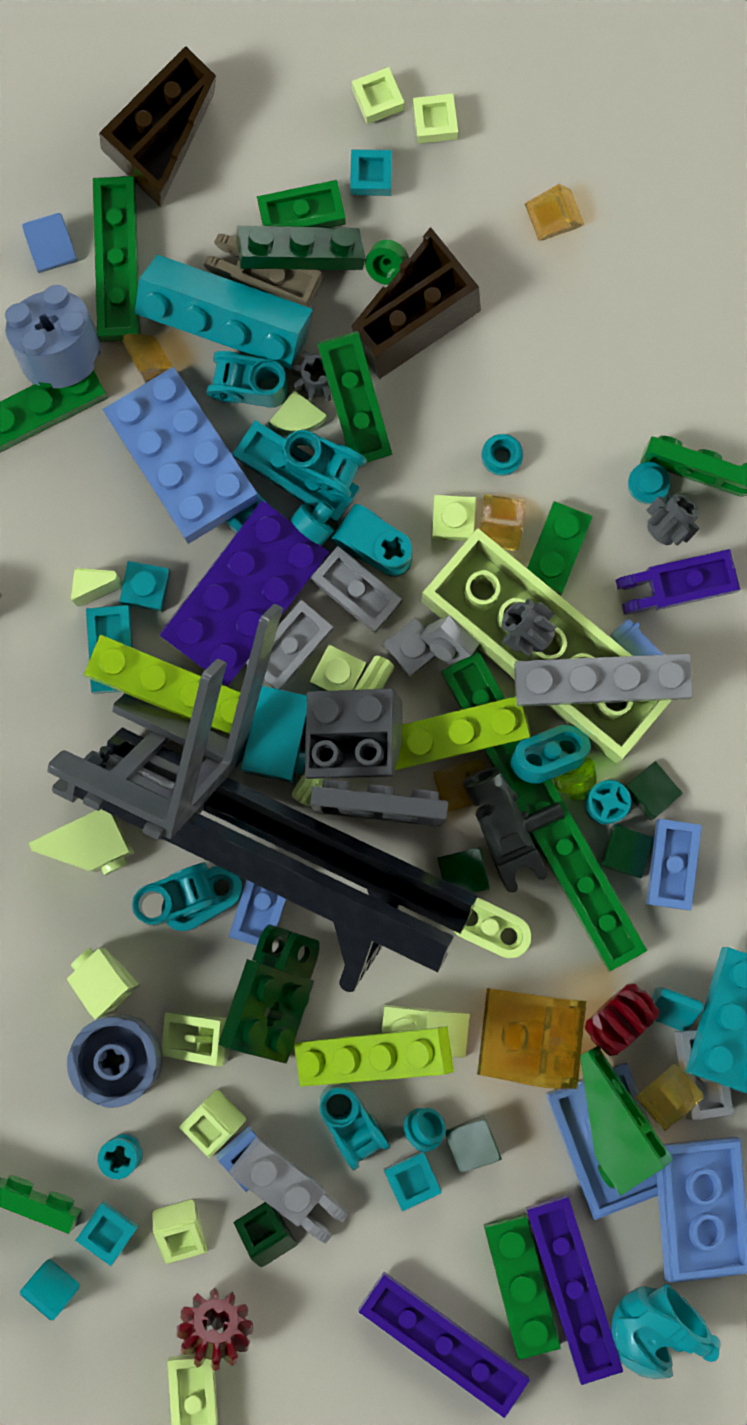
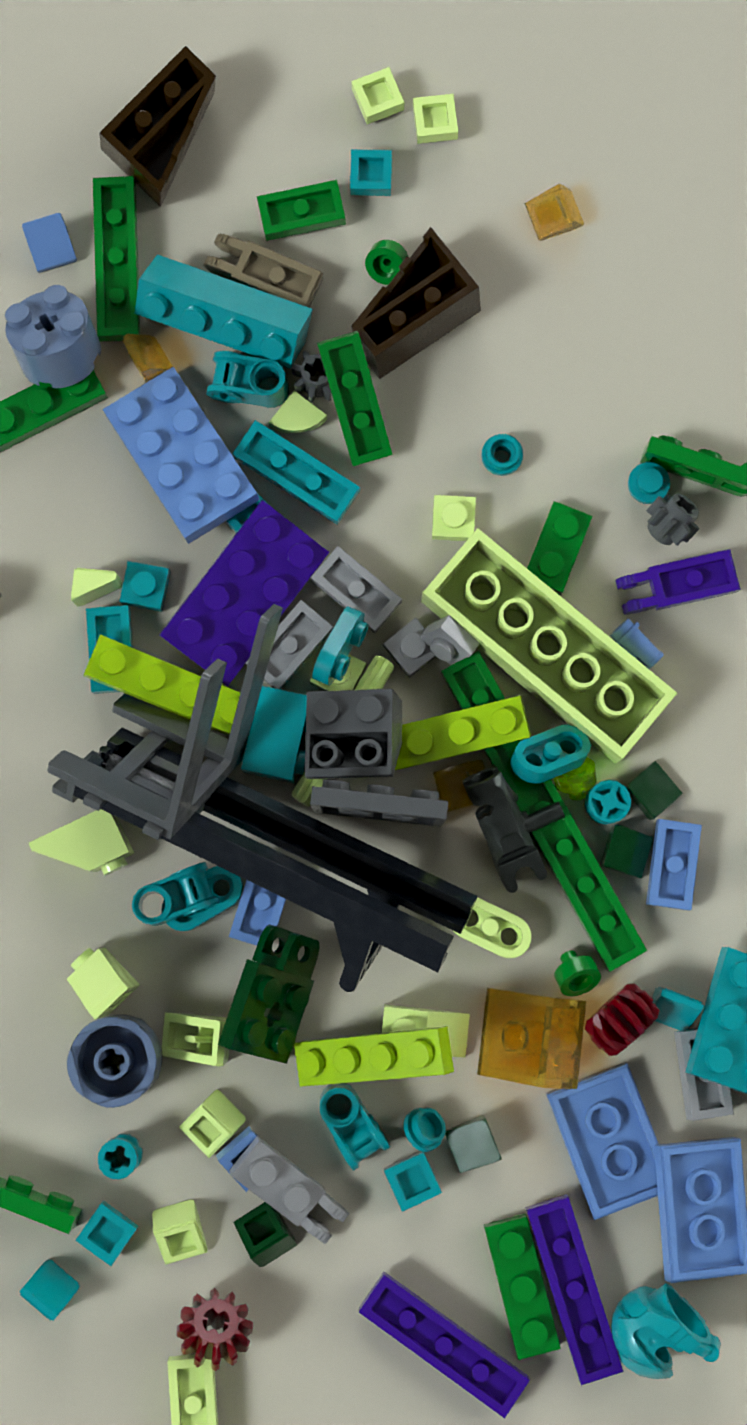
dark green plate [236,226,365,270] -> none
teal piece [283,430,367,499] -> none
teal tile [291,500,335,545] -> none
teal piece [331,504,412,577] -> none
dark green slope [437,847,490,893] -> none
clear yellow slope [479,494,526,550] -> none
dark grey gear [501,599,556,656] -> none
light grey plate [514,654,693,707] -> none
green slope [580,1046,673,1196] -> none
clear yellow slope [635,1063,704,1131] -> none
none -> teal plate [312,606,369,686]
none -> green tile [554,950,601,997]

